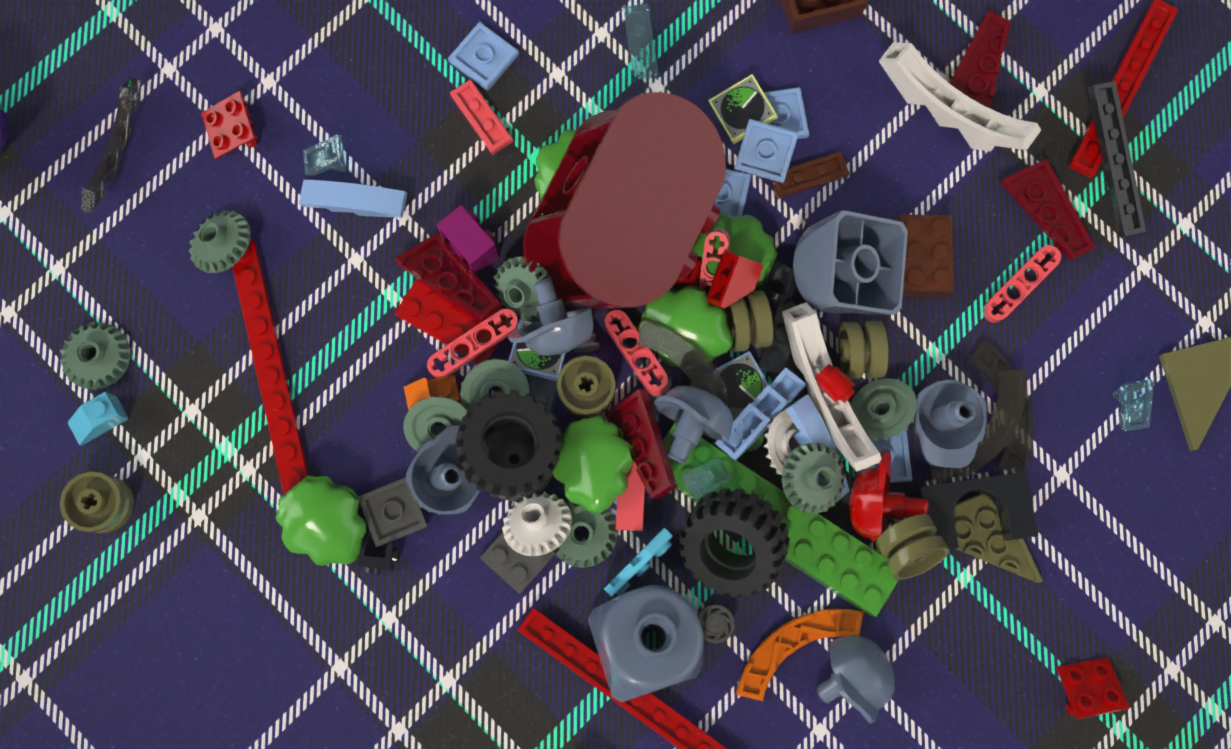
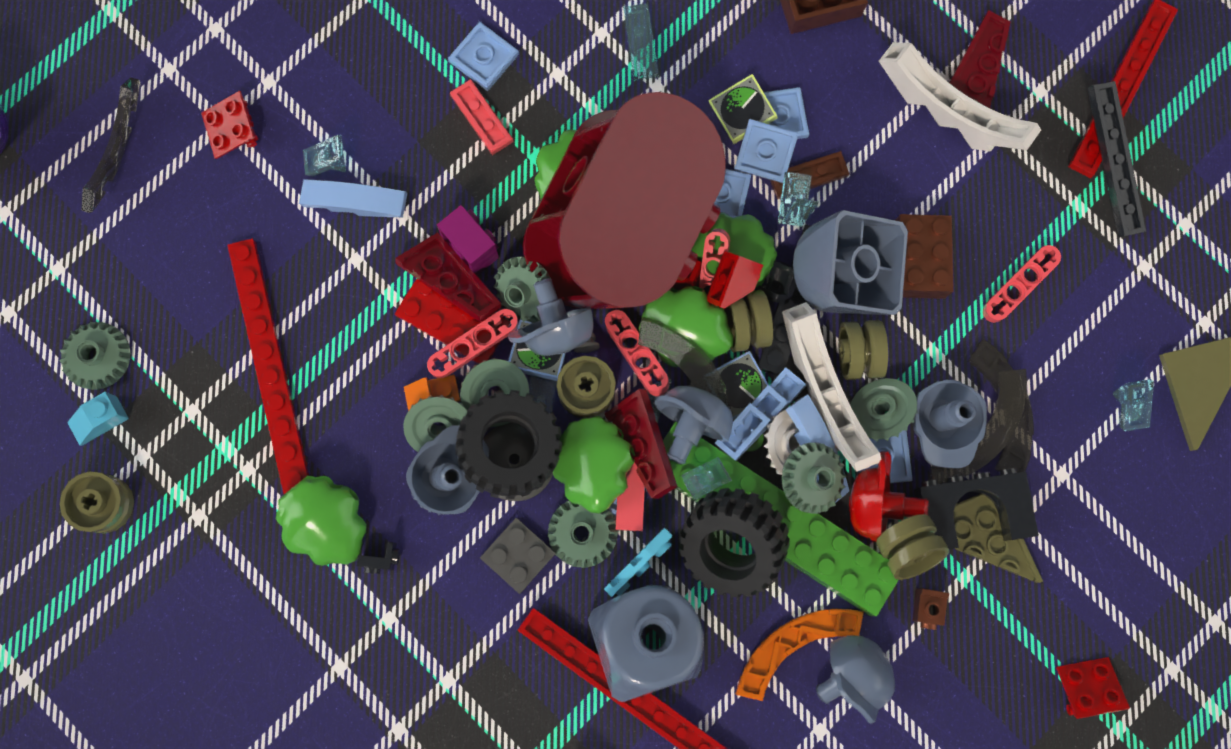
sand green gear [188,210,251,273] -> none
dark grey plate [358,478,428,547] -> none
white gear [502,492,572,556] -> none
dark grey wheel [697,605,735,644] -> none
red brick [815,364,855,404] -> none
dark red wing [999,159,1096,261] -> none
none -> clear light blue slope [778,172,819,227]
none -> copper brick [912,589,949,630]

